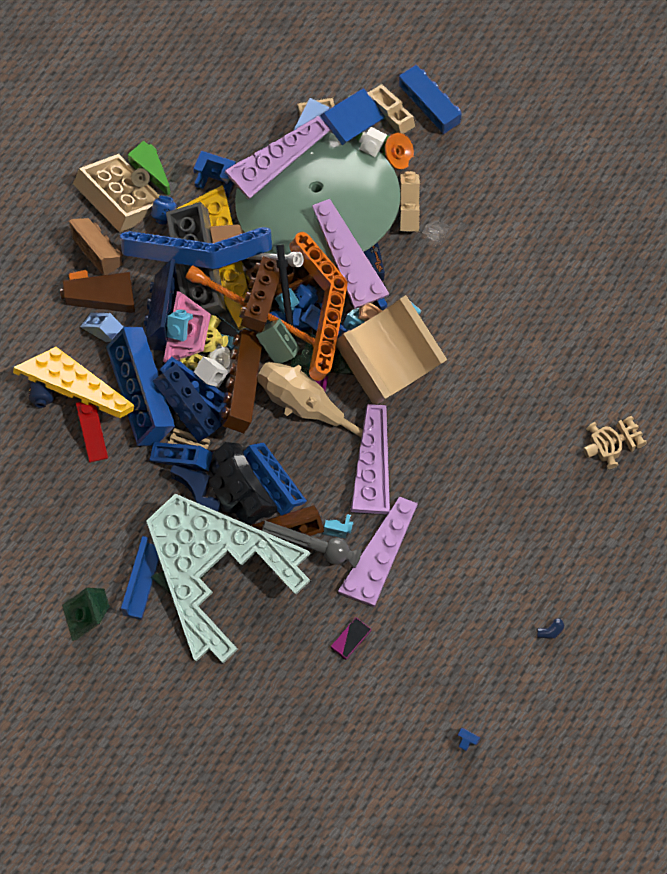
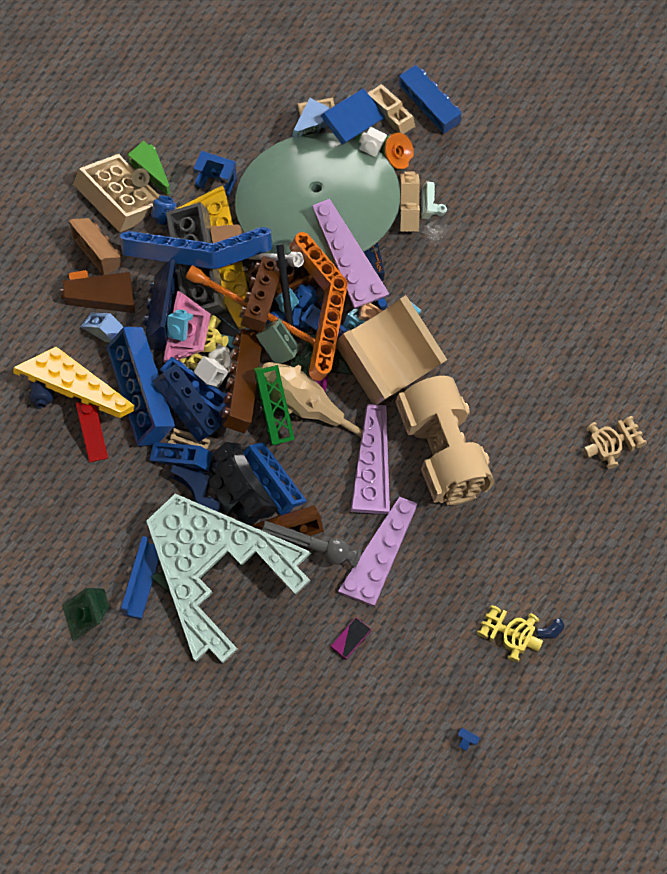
lavender wing [224,116,330,200] -> none
medium azure bracket [323,514,353,538] -> none
none -> green fence [253,365,295,445]
none -> tan cylinder [396,376,494,505]
none -> light aqua piece [421,181,447,220]
none -> light yellow piece [477,605,543,662]

